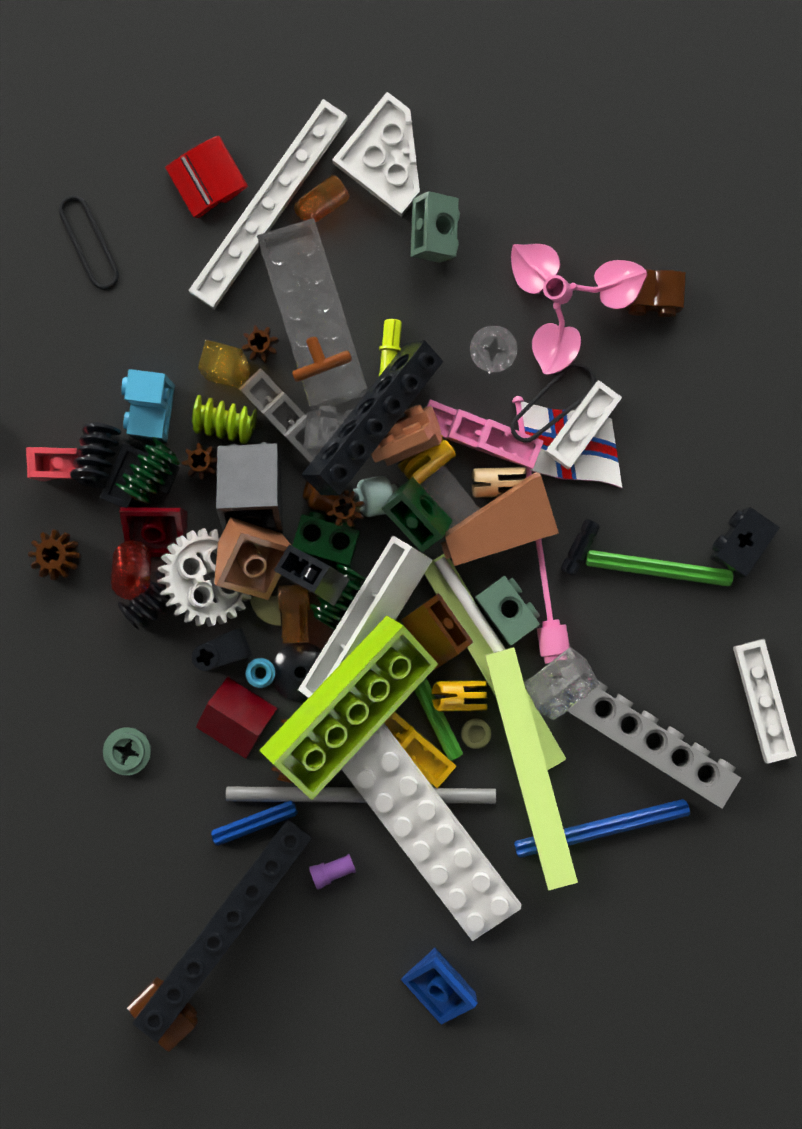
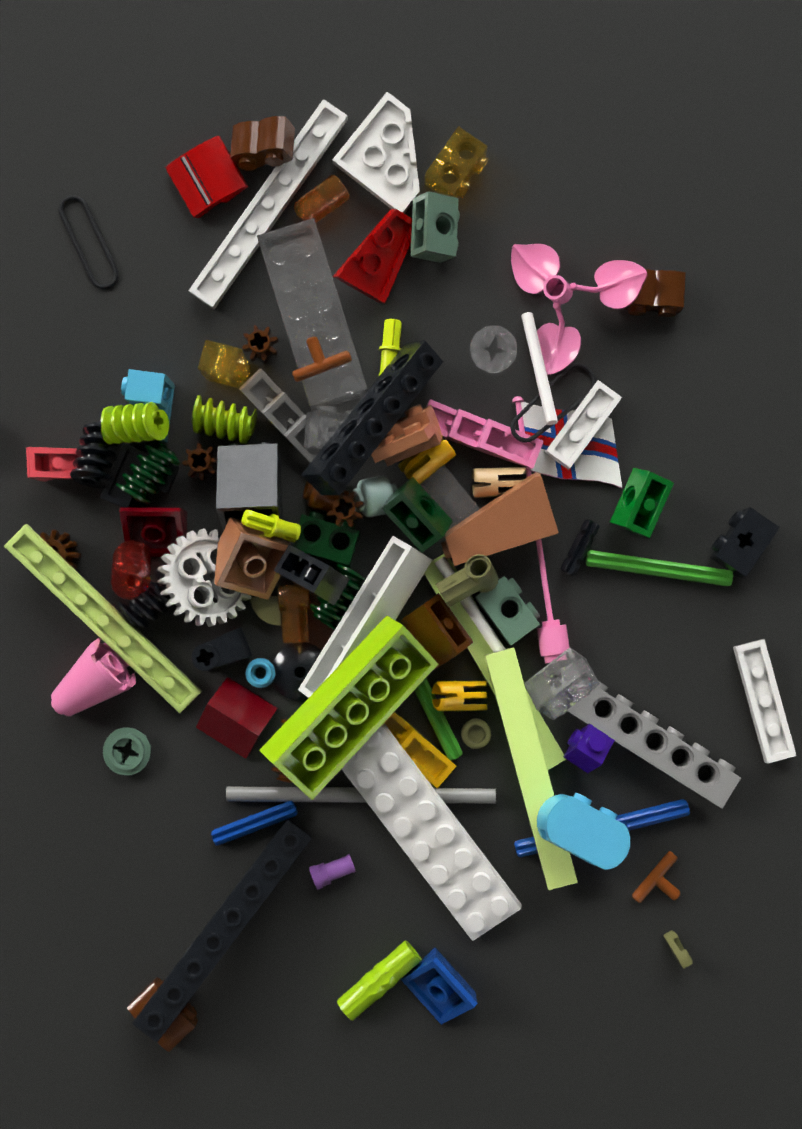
none -> yellowish green tile [4,524,202,713]
none -> bright pink cone [51,638,136,716]
none -> lime piece [101,402,169,445]
none -> reddish brown brick [230,116,295,171]
none -> neon yellow axle [241,510,301,543]
none -> red wing [332,209,412,303]
none -> lime axle [337,940,422,1021]
none -> clear yellow brick [424,126,488,198]
none -> olive piece [436,554,499,608]
none -> white bar [521,312,558,425]
none -> medium azure brick [537,793,630,870]
none -> dark purple brick [563,723,615,773]
none -> green brick [610,468,674,538]
none -> dark orange piece [632,851,681,903]
none -> olive tile [663,930,693,969]

